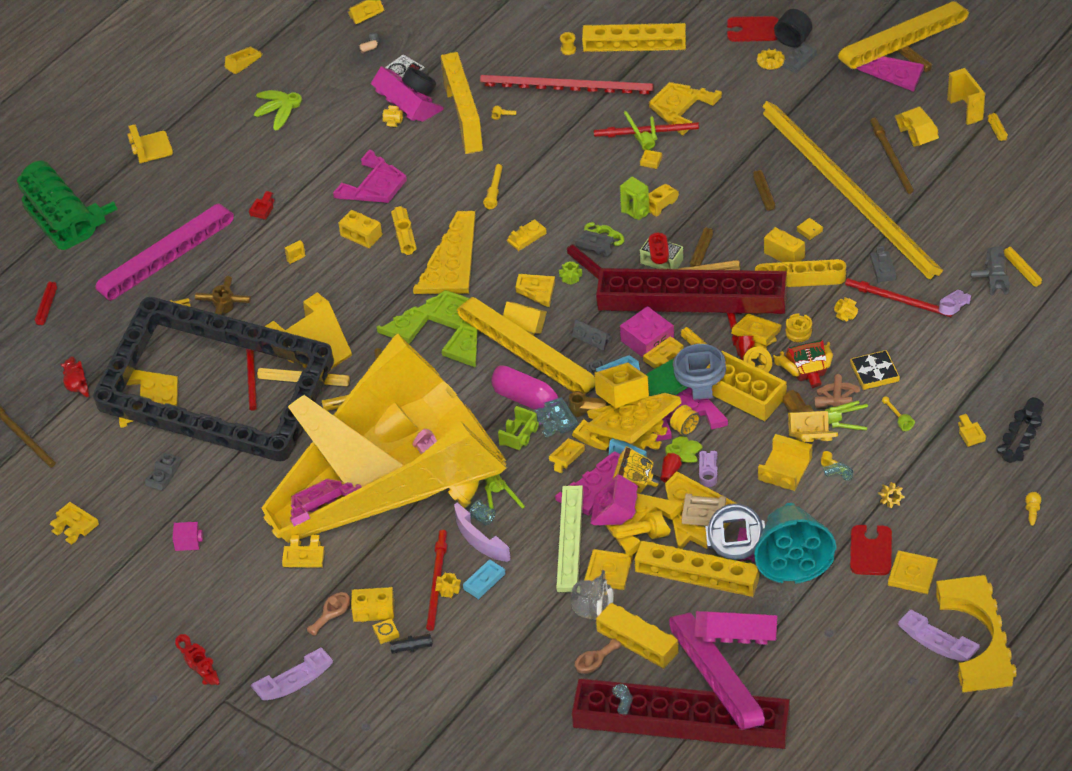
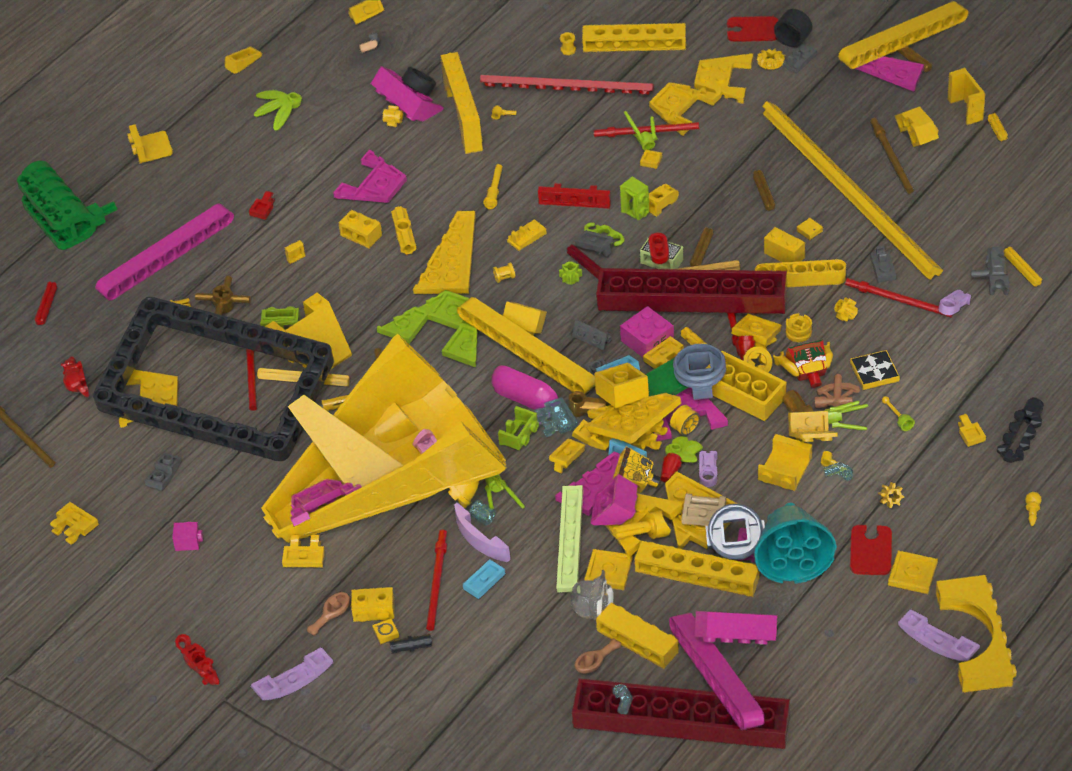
sticker [385,55,424,77] -> none
yellow gear [435,572,461,598] -> none
yellow wing [515,274,555,307] -> none
none -> lime window [260,306,301,329]
none -> yellow bush [493,263,515,283]
none -> red hinge [538,183,611,209]
none -> yellow wing [694,54,753,104]

